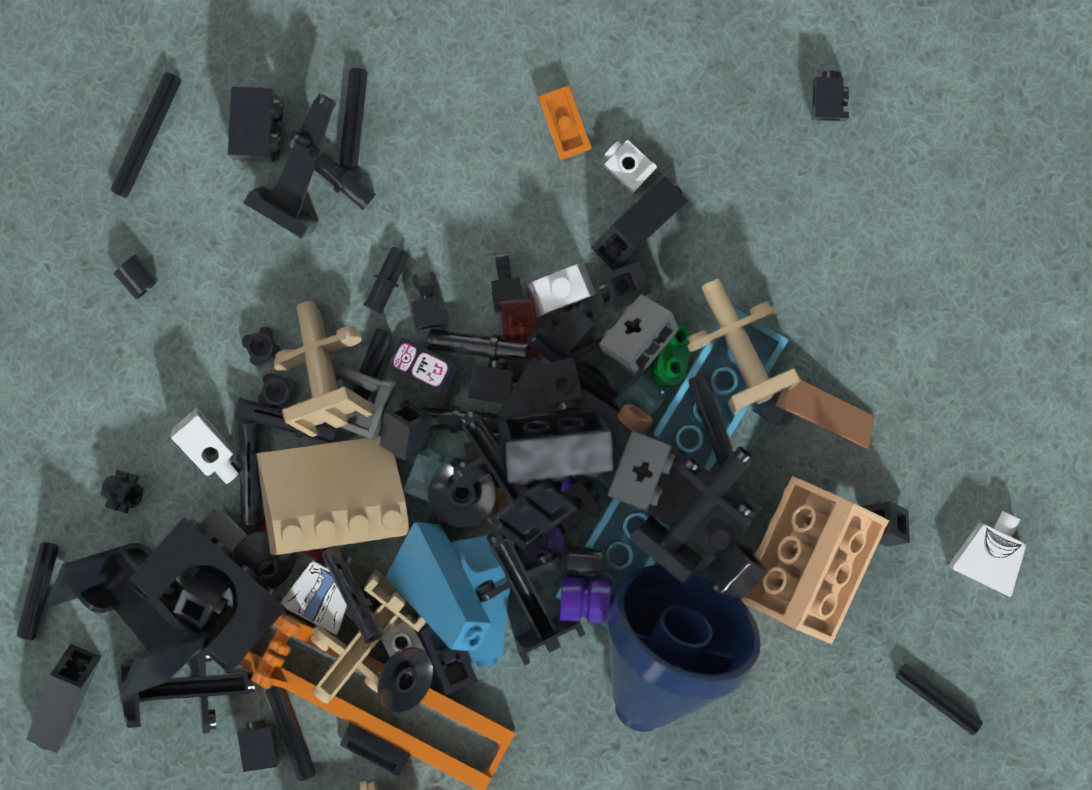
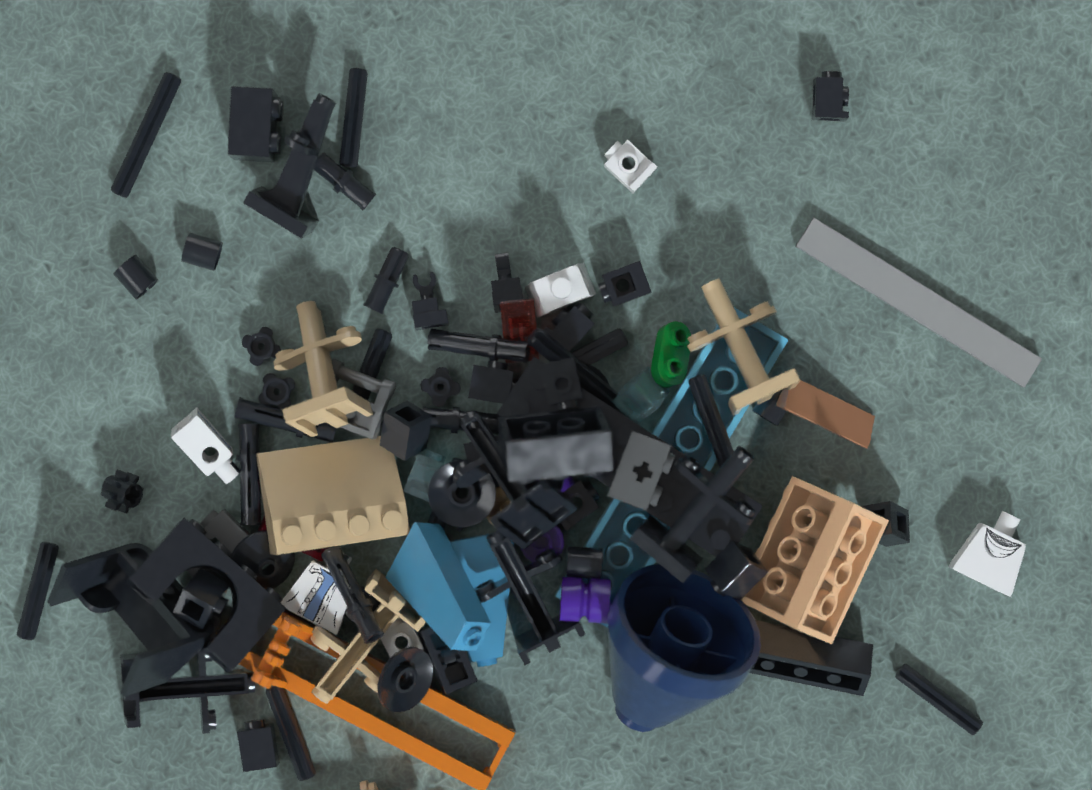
black slope [26,644,101,753] -> none
black tile [340,723,411,775] -> none
tile [387,337,460,396] -> none
orange plate [538,85,592,161] -> none
black slope [590,176,688,271] -> none
dark grey brick [599,294,679,379] -> none
nougat tile [618,404,653,434] -> none
none -> black beam [181,233,223,271]
none -> black brick [749,620,873,696]
none -> light grey tile [795,218,1042,387]

